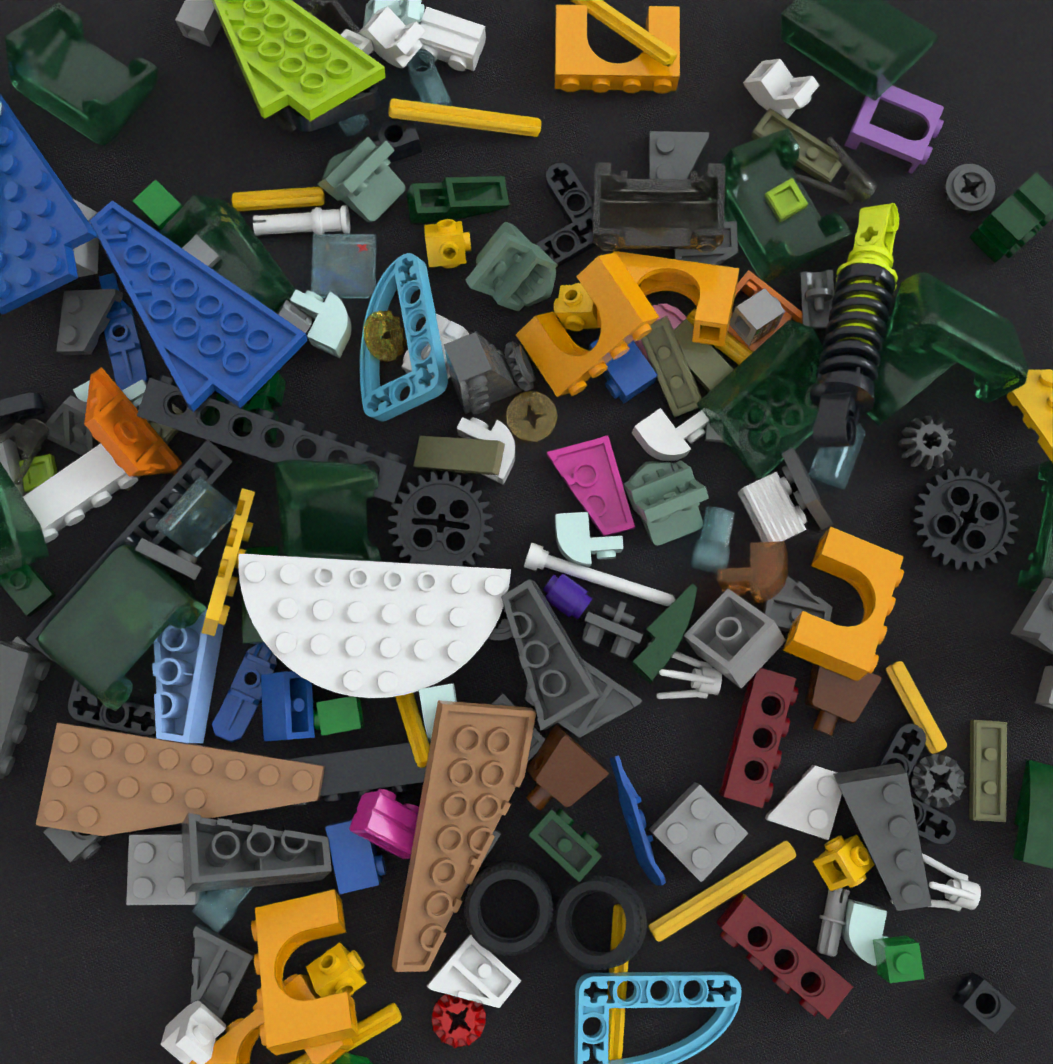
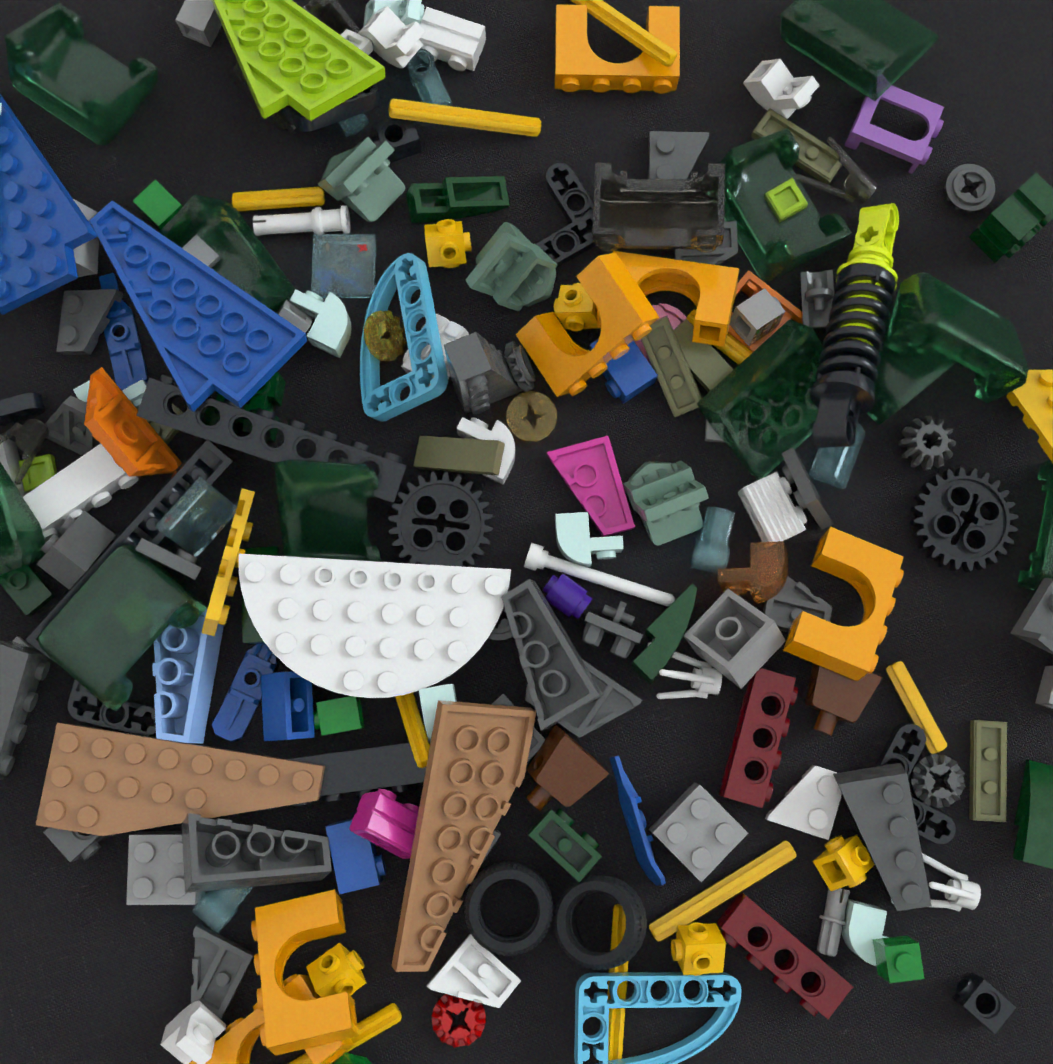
white brick [632,408,709,461] -> none
none -> dark grey brick [37,510,116,590]
none -> yellow brick [671,922,726,976]

